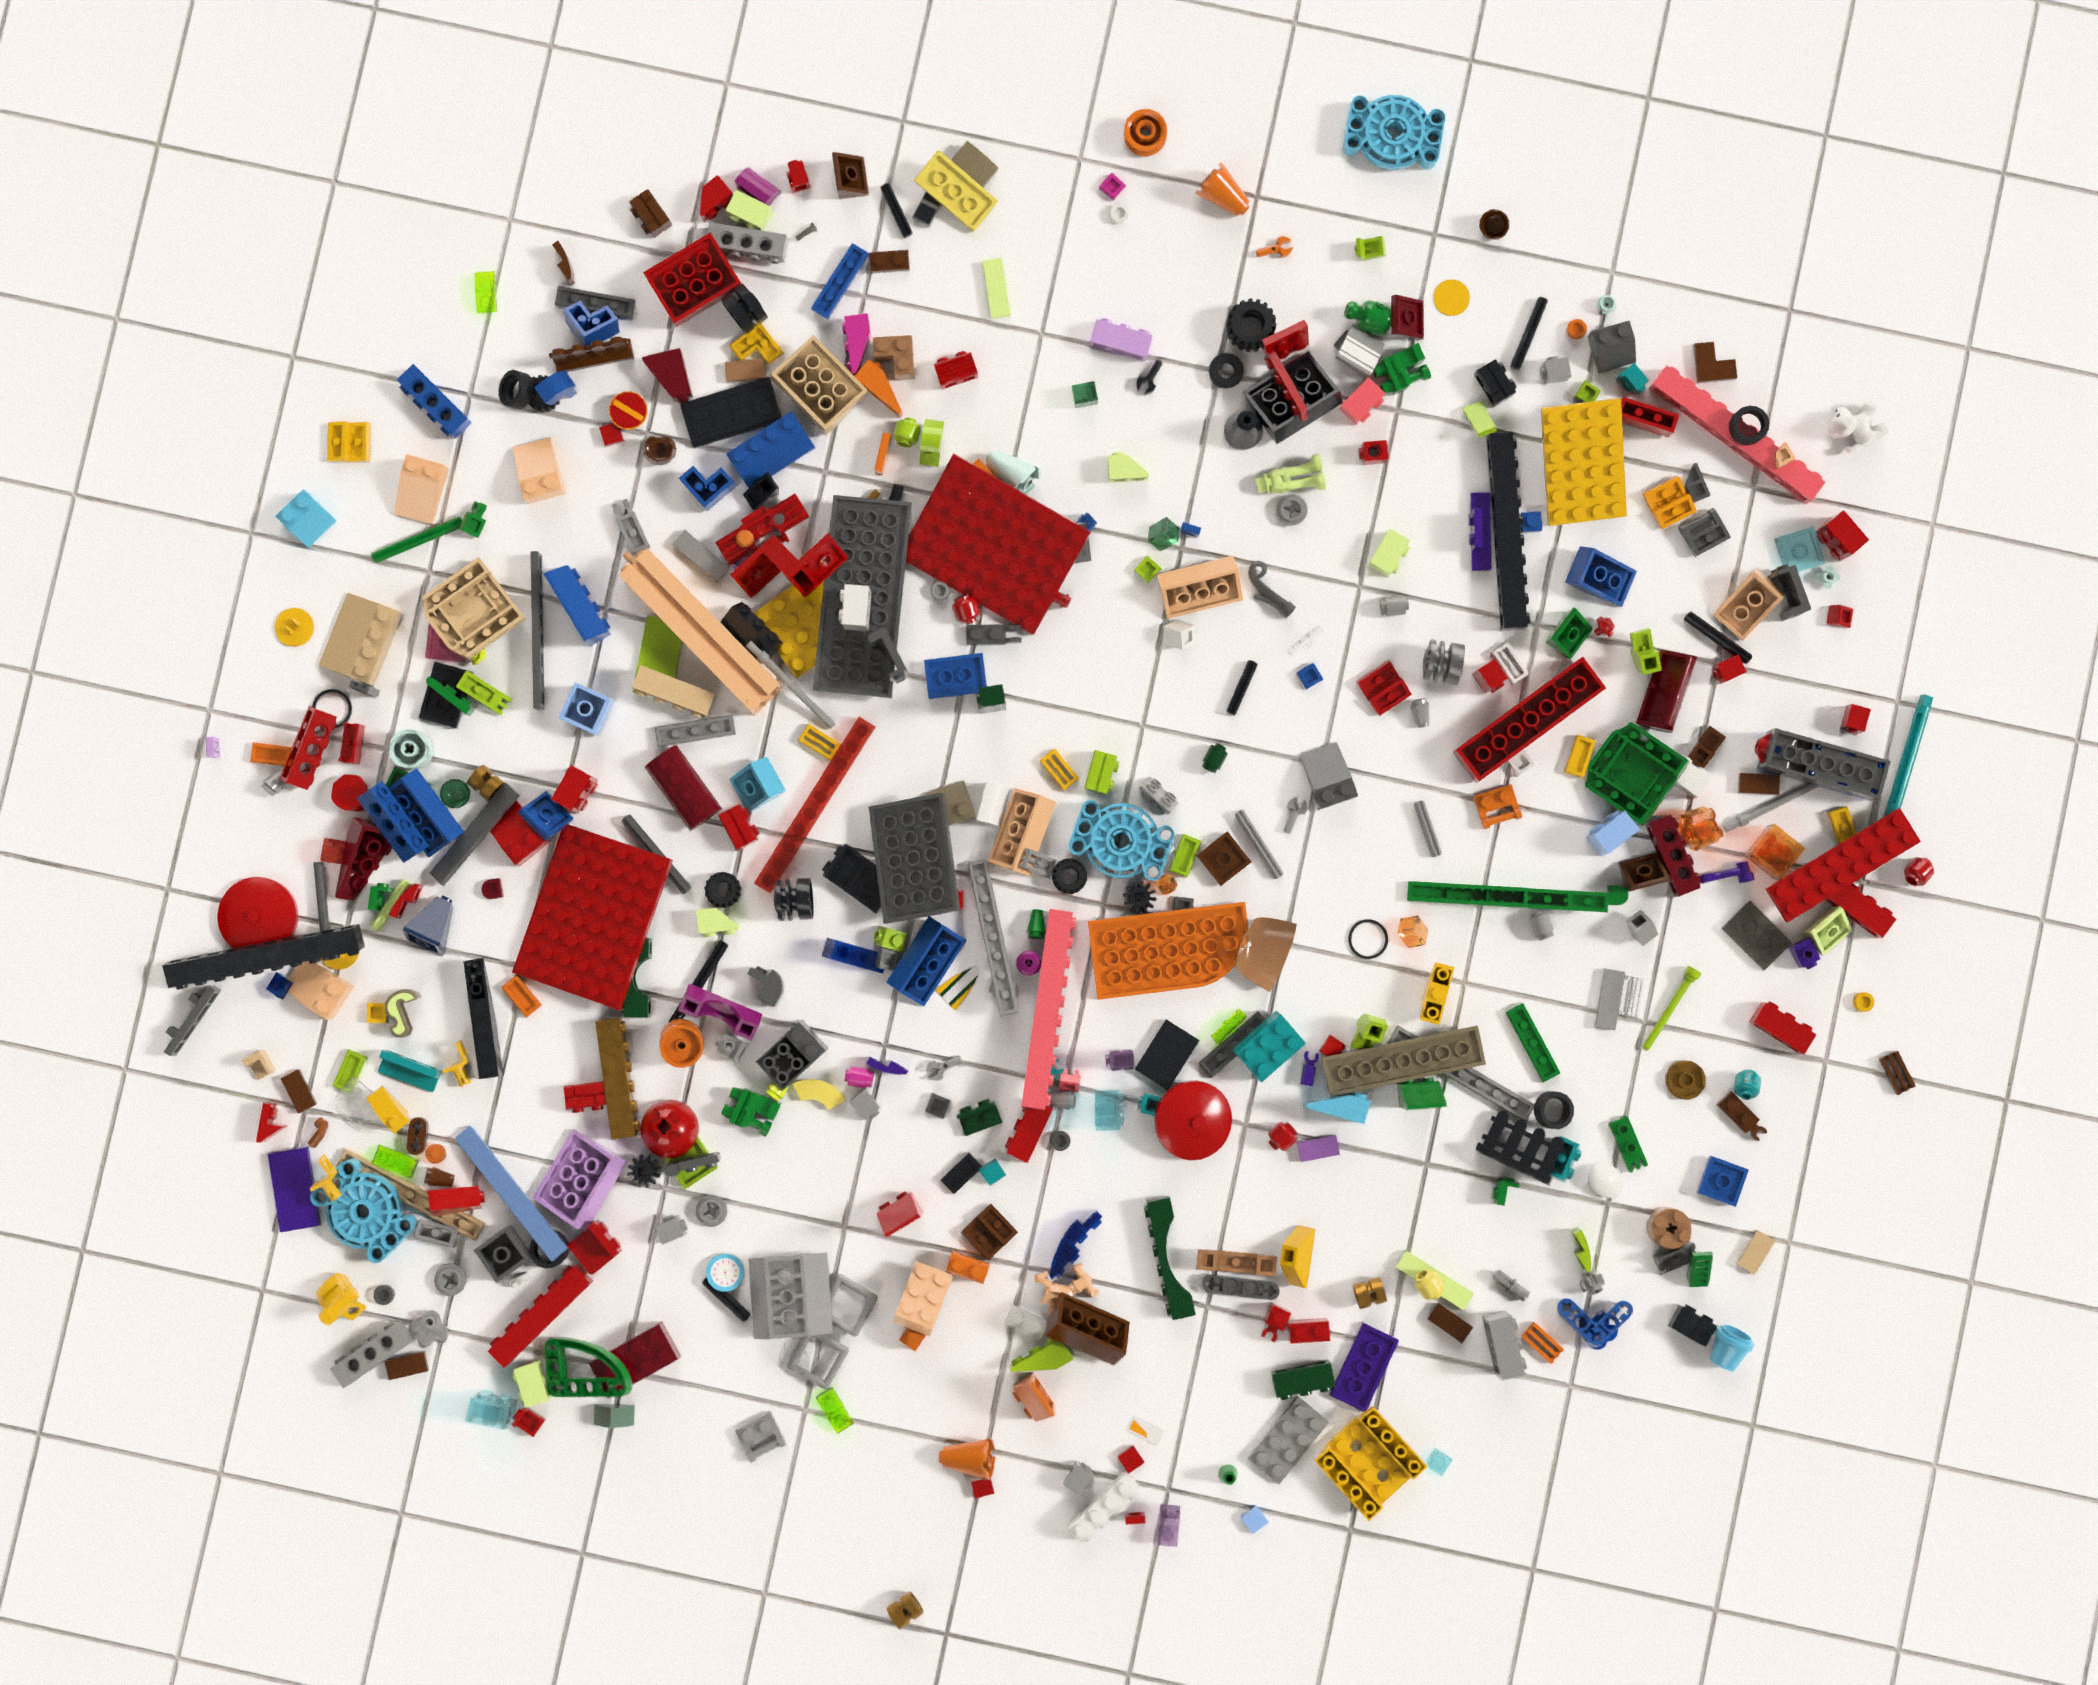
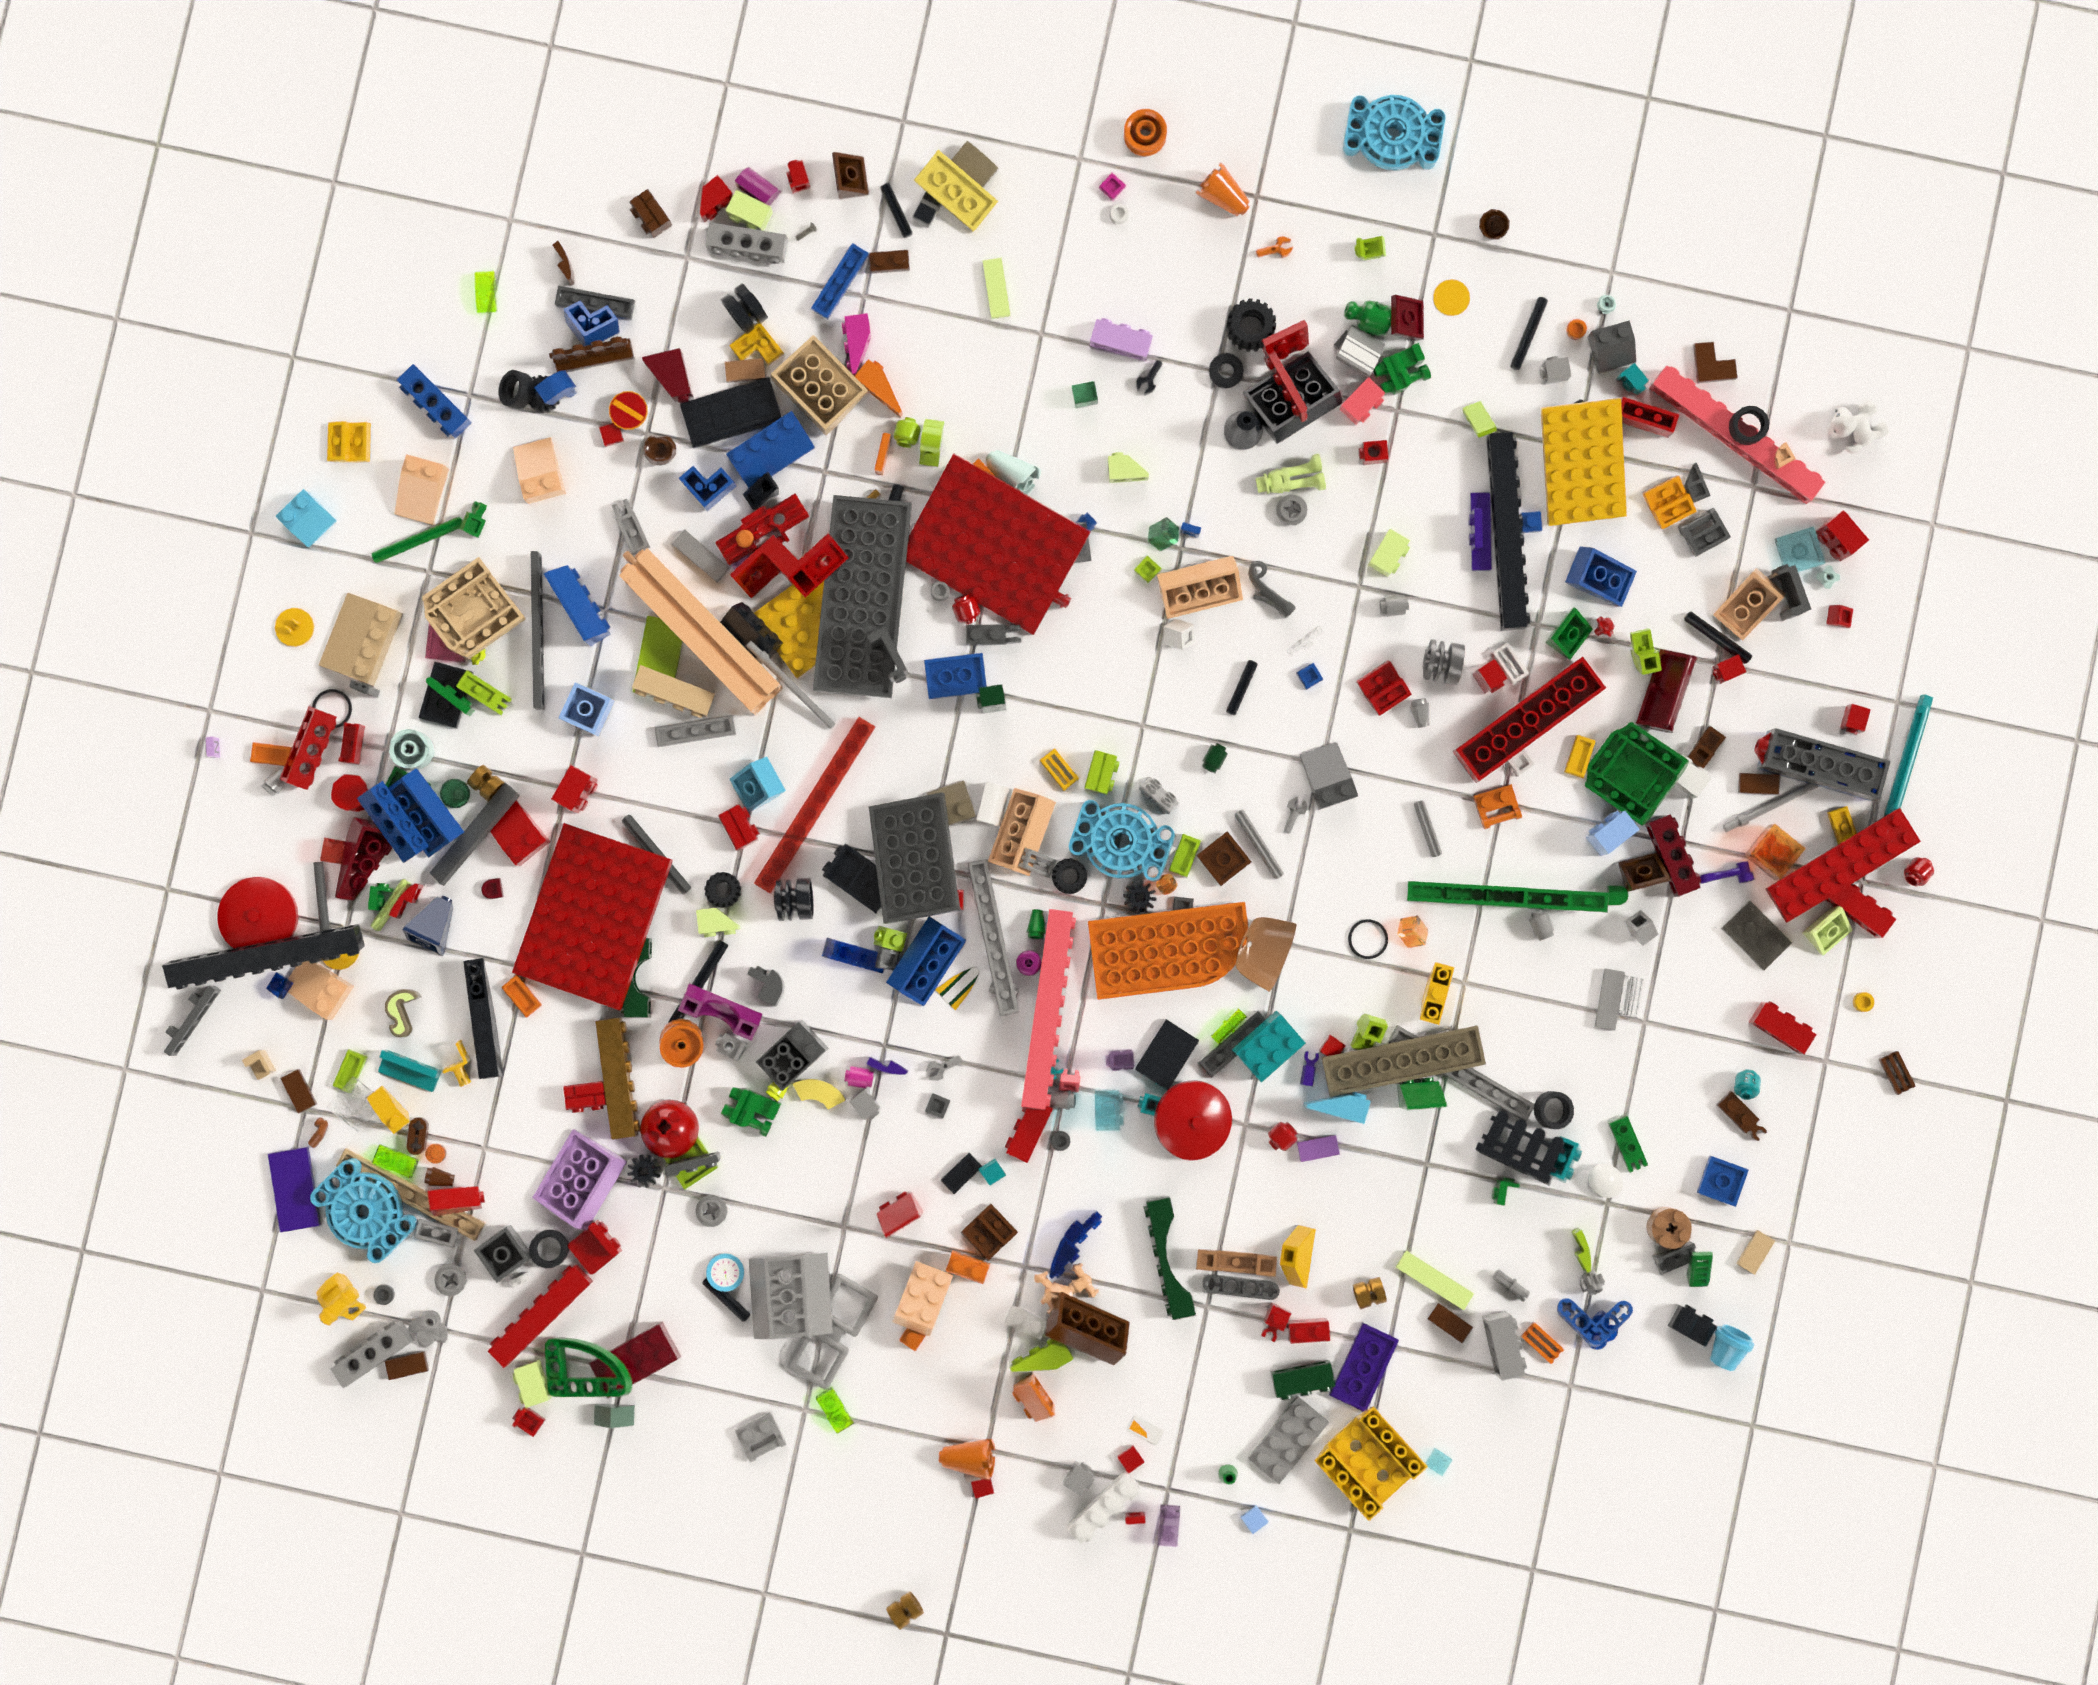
red slope [256,1102,288,1143] -> none
yellow bracket [310,1154,342,1202] -> none
yellow tile [366,1003,388,1023] -> none
medium blue tile [455,1126,568,1261] -> none
clear light blue brick [465,1390,518,1430] -> none
blue tile [518,791,574,841] -> none
red slope [643,232,741,327] -> none
dark red container [645,745,723,832] -> none
light grey brick [655,1214,688,1245] -> none
yellow tile [798,724,842,761] -> none
white brick [839,584,872,631] -> none
medium nougat brick [873,335,915,380] -> none
red brick [934,351,979,390] -> none
dark green bracket [956,1098,1003,1136] -> none
light yellow head [1414,1270,1445,1300] -> none
black brick [1473,359,1517,407] -> none
green tile [1505,1003,1561,1083] -> none
lime tile [1573,380,1602,402] -> none
lime piece [1643,965,1702,1051] -> none
pearl gold tile [1665,1060,1706,1100] -> none
clear orange brick [1678,806,1723,851] -> none
dark purple brick [1788,938,1821,970] -> none

